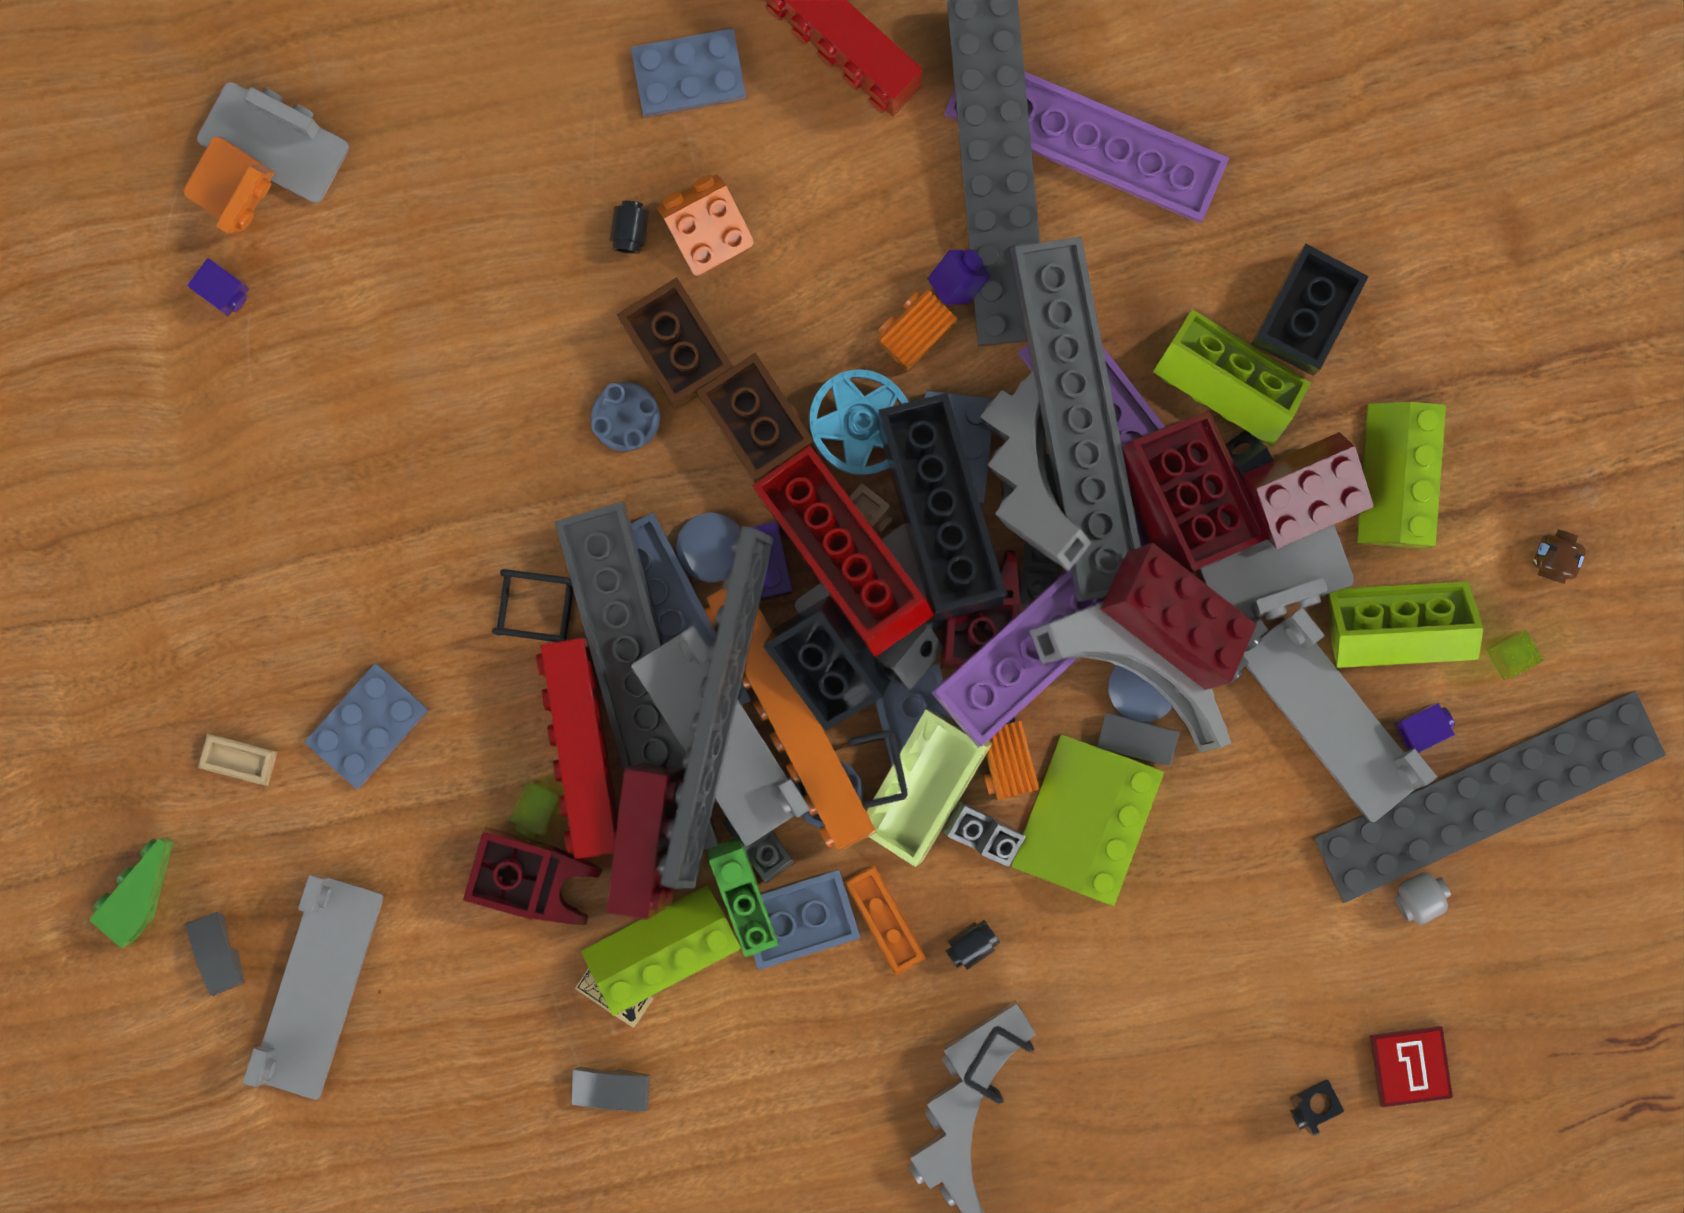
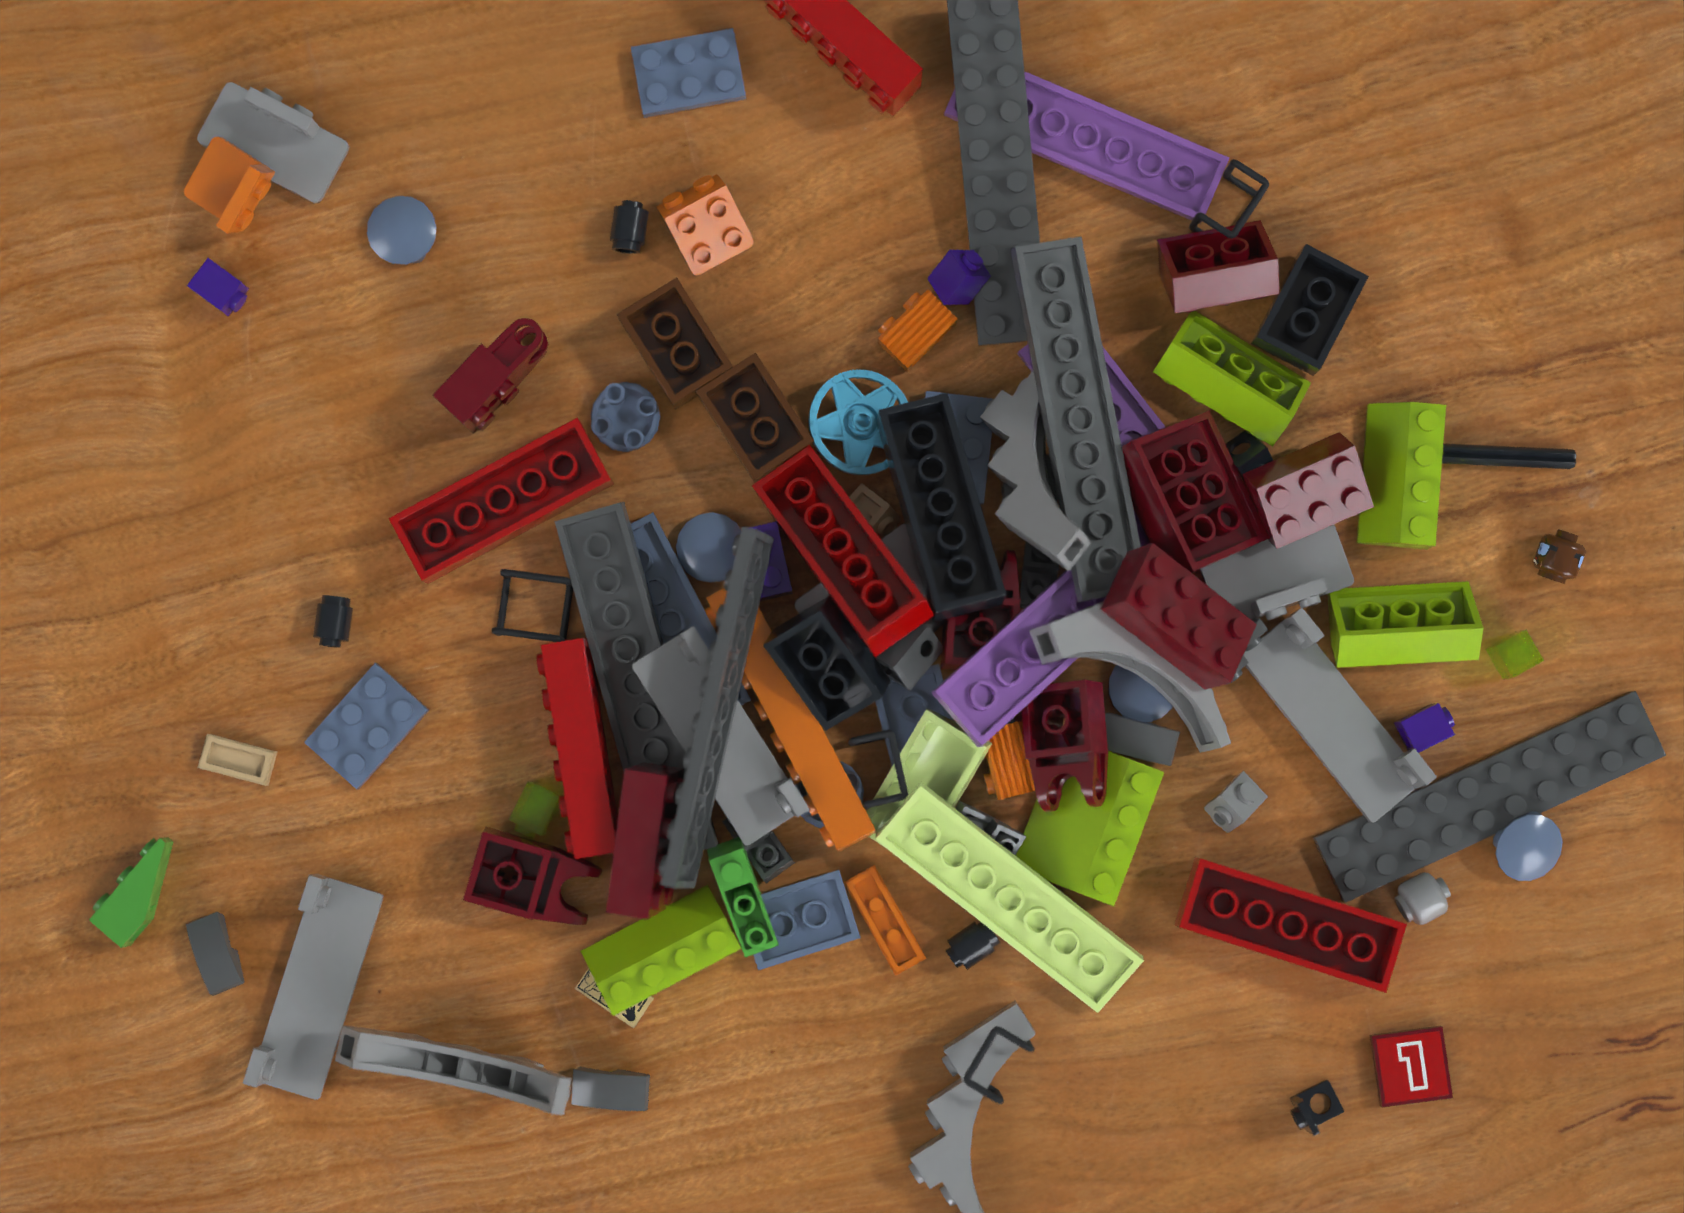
none -> black brick [313,595,353,648]
none -> light grey arch [335,1025,571,1115]
none -> sand blue dish [367,196,436,265]
none -> red brick [388,417,614,584]
none -> dark red brick [432,318,549,433]
none -> yellowish green plate [875,782,1144,1013]
none -> dark red brick [1022,679,1108,812]
none -> dark red brick [1157,220,1279,313]
none -> red brick [1174,857,1407,993]
none -> black piece [1189,159,1269,238]
none -> light grey bracket [1204,771,1268,833]
none -> black axle [1442,444,1576,469]
none -> sand blue dish [1493,811,1563,881]

